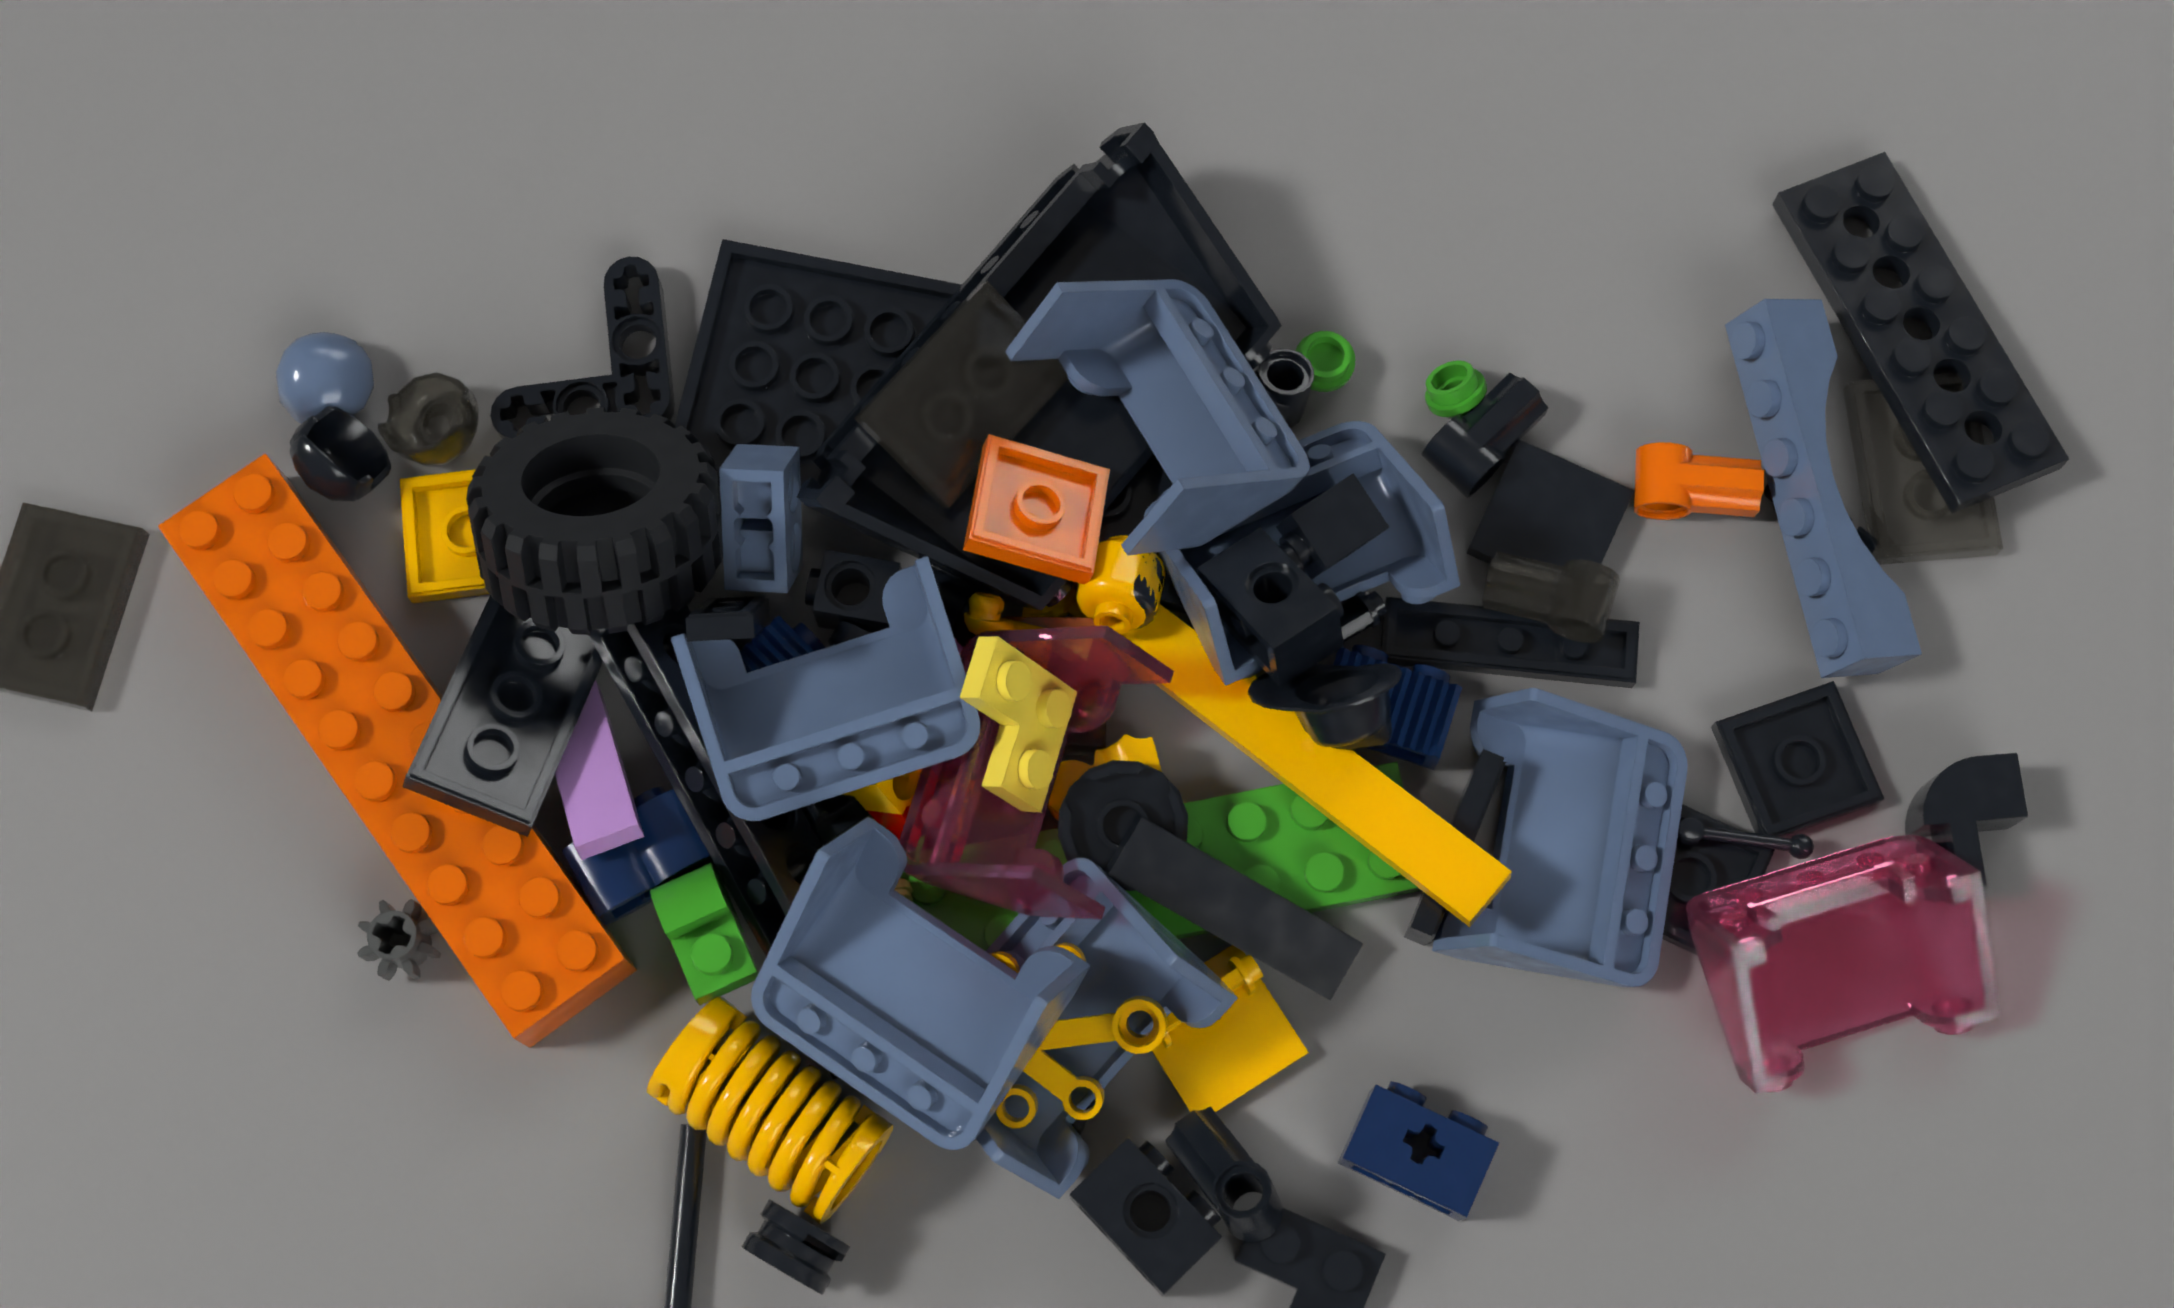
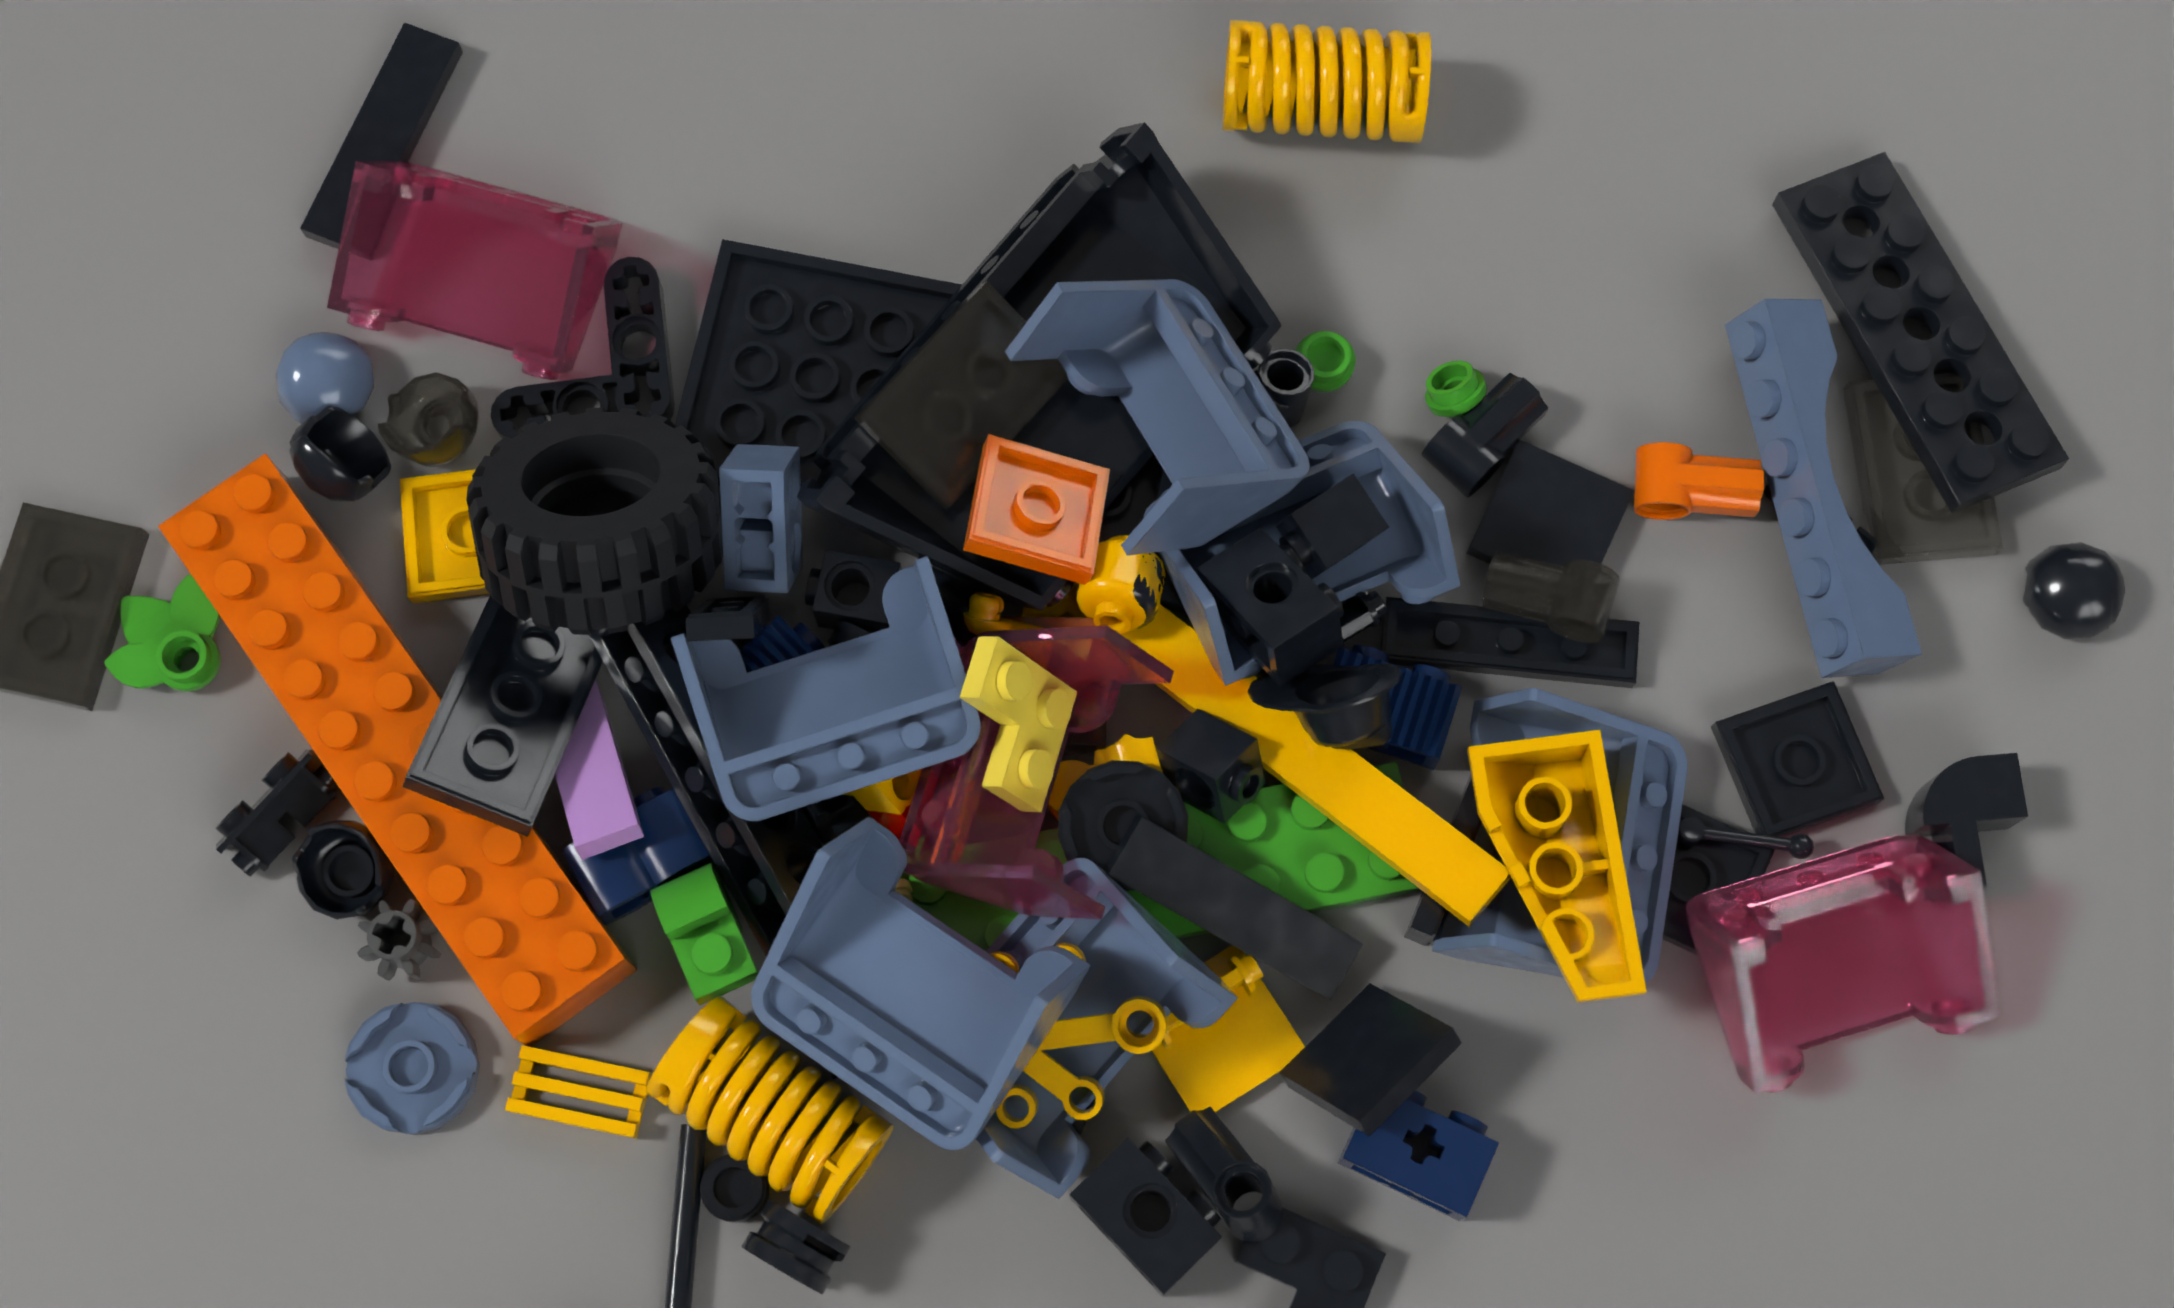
none -> bright green plate [104,575,221,692]
none -> black hinge [215,749,337,877]
none -> black hair [292,820,394,920]
none -> black tile [300,22,463,258]
none -> clear pink windscreen [327,160,623,380]
none -> sand blue tile [345,1002,480,1135]
none -> yellow tile [505,1045,652,1139]
none -> black tile [700,1154,770,1223]
none -> black brick [1156,709,1266,824]
none -> yellow piece [1222,20,1431,143]
none -> black tile [1279,983,1462,1136]
none -> yellow wedge [1467,730,1647,1003]
none -> black hair [2023,542,2125,639]

